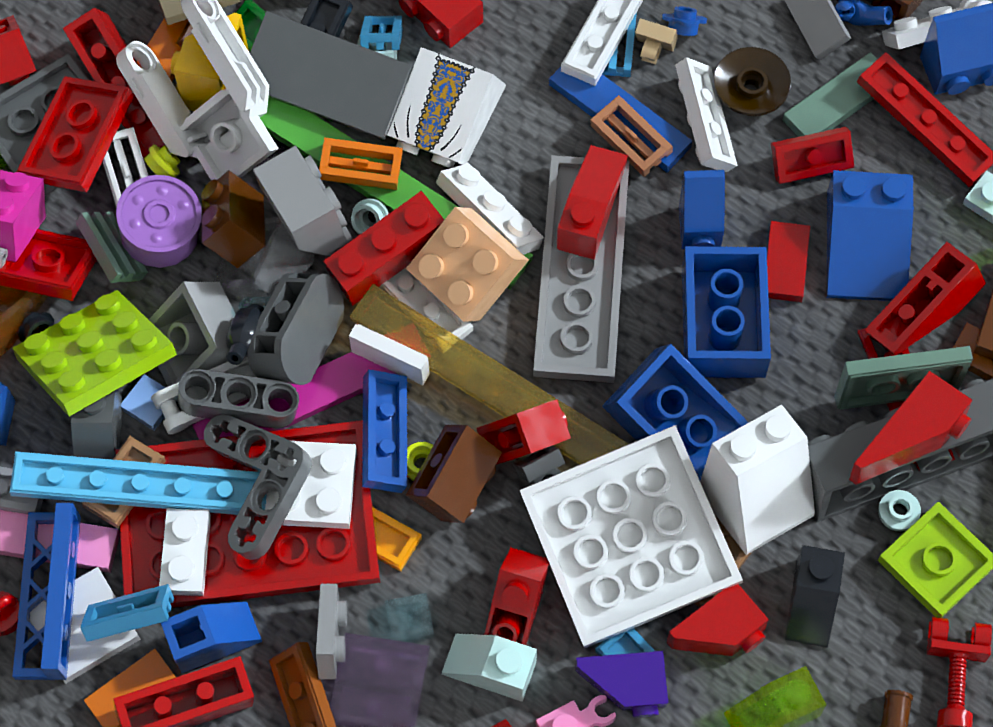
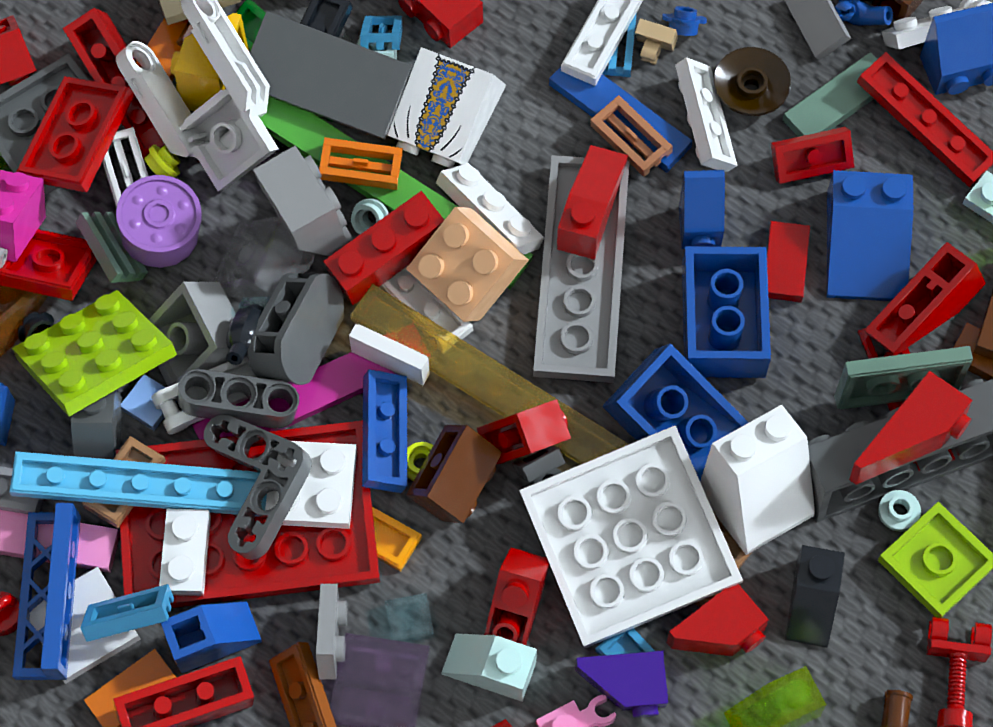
reddish brown brick [201,170,266,268] -> none

